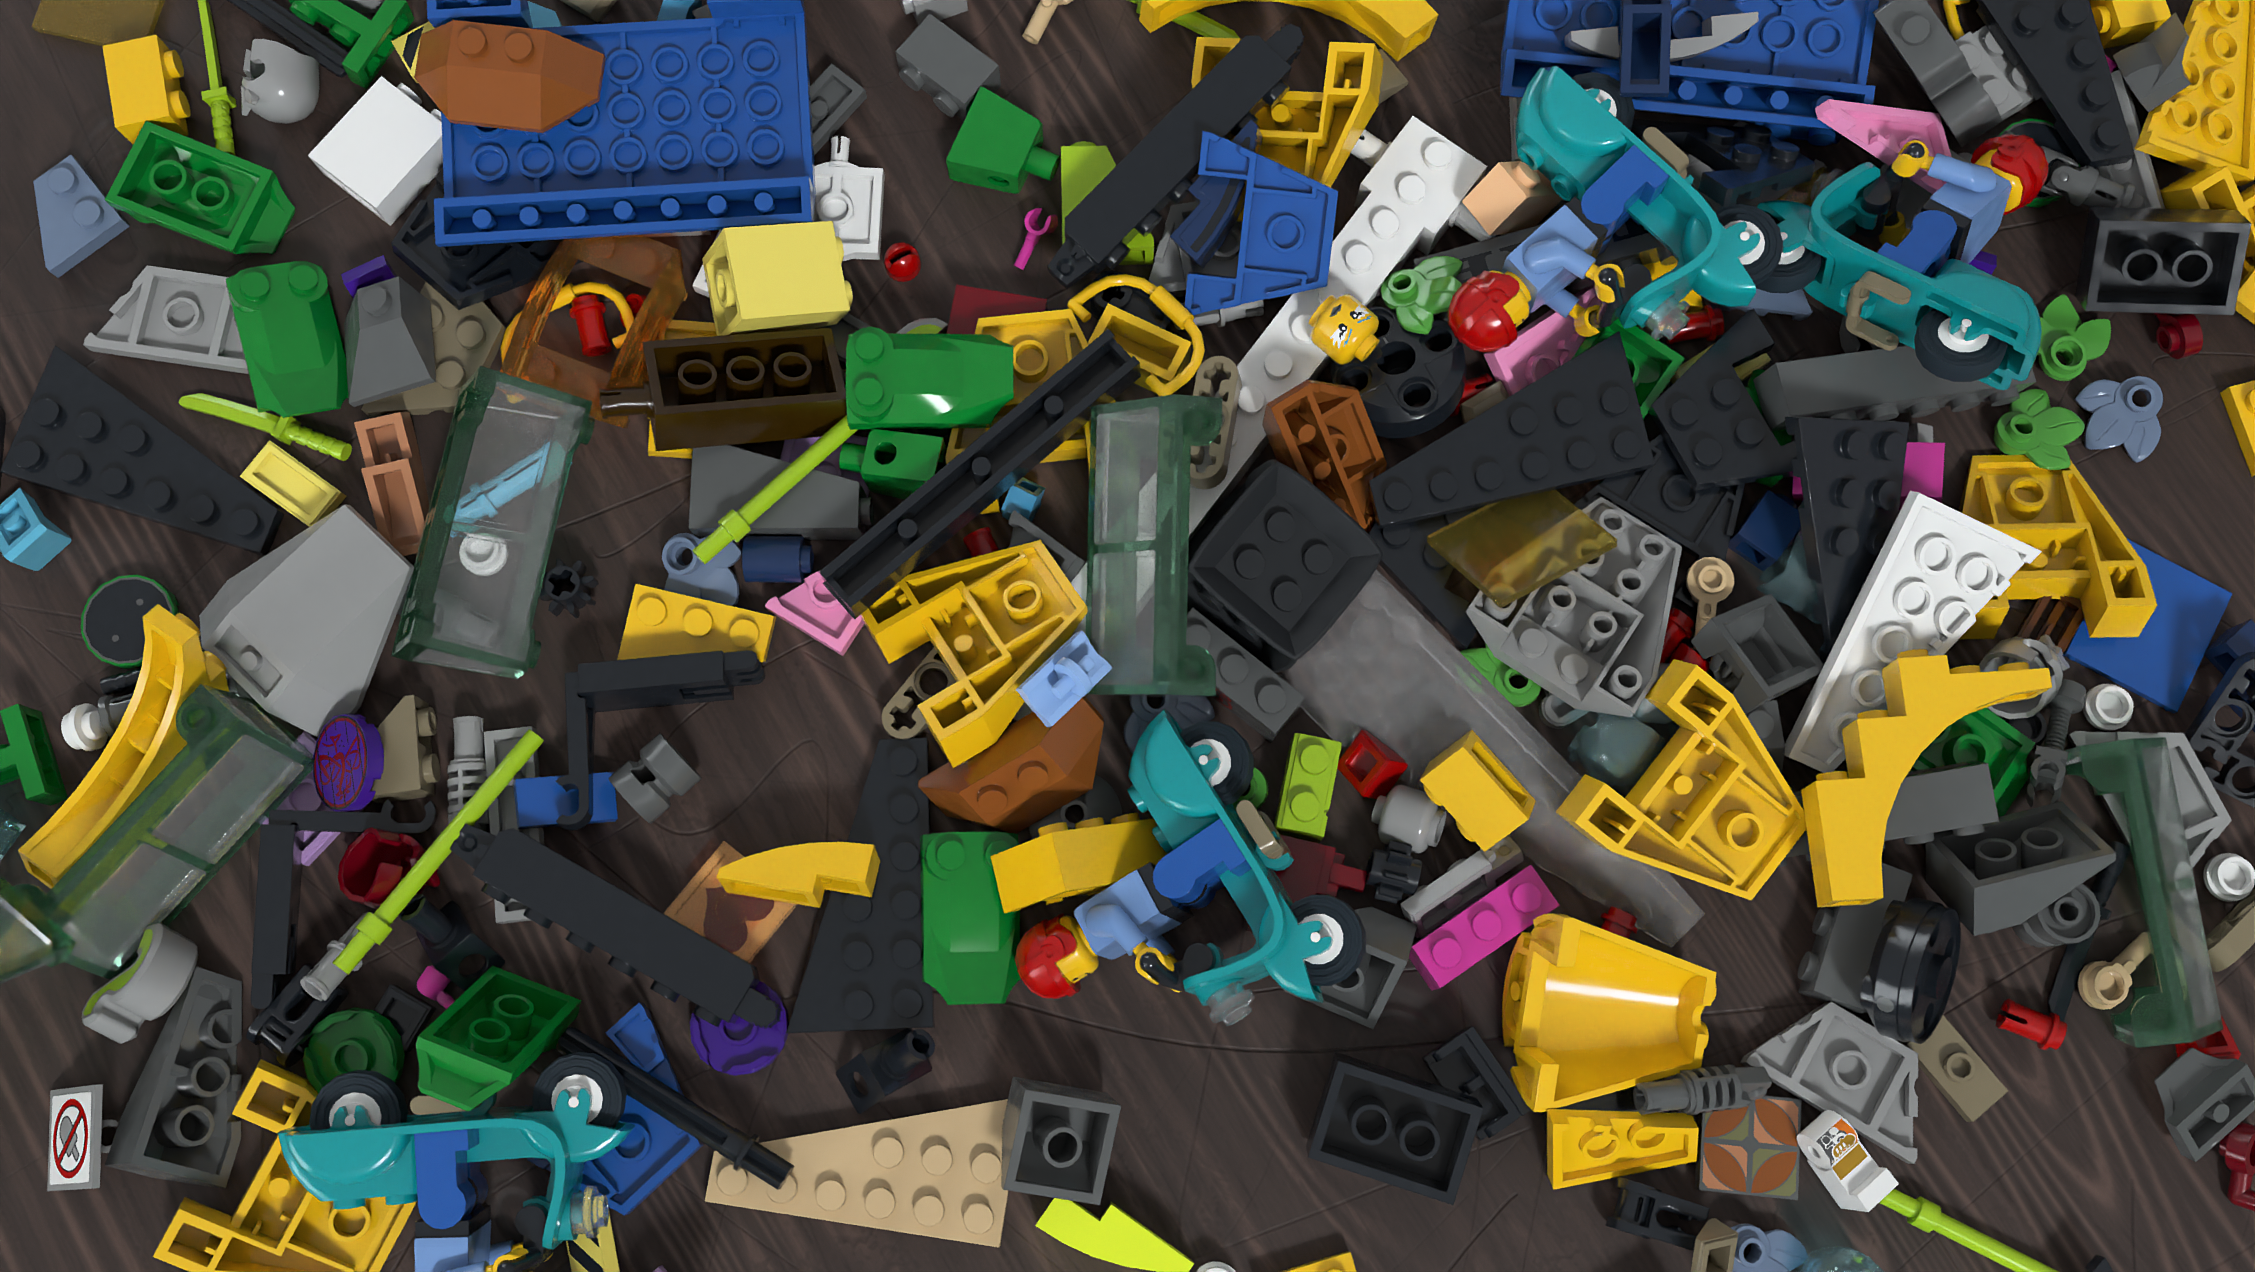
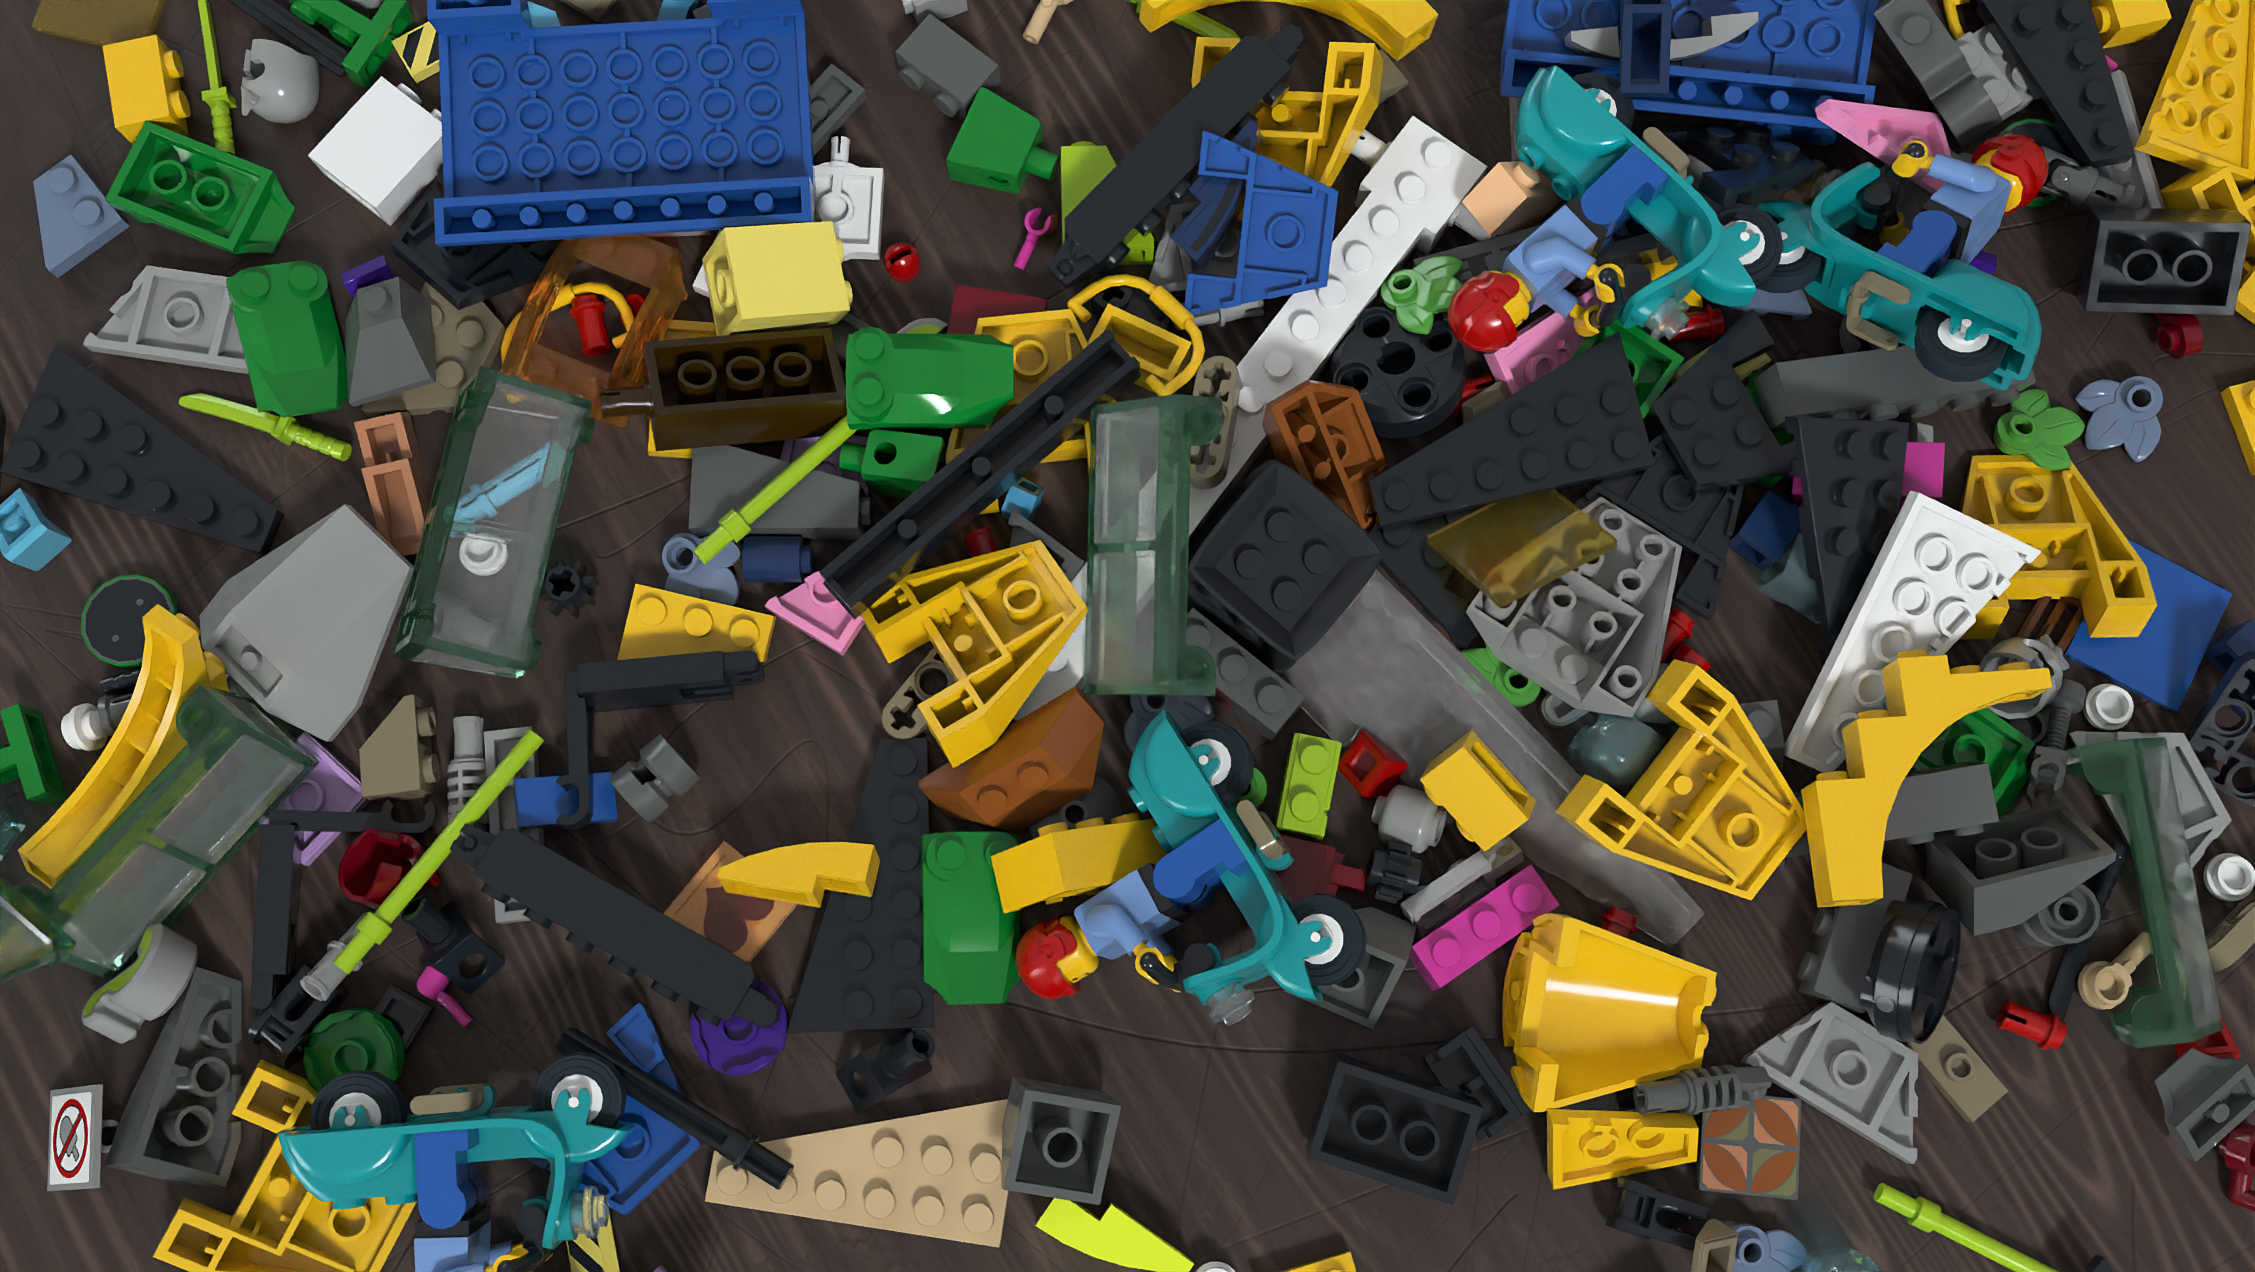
light yellow tile [240,440,346,527] -> none
dark purple tile [313,714,384,812] -> none
dark orange wedge [414,20,606,133] -> none
green slope [416,966,581,1112] -> none
light blue hips [1016,631,1112,727] -> none
yellow head [1308,294,1380,365] -> none
tan plate [1686,557,1734,651] -> none
dark grey brick [1691,593,1824,715] -> none
white leg [1796,1110,1899,1212] -> none
bright green plate [2037,294,2111,381] -> none
dark grey slope [2113,12,2191,112] -> none

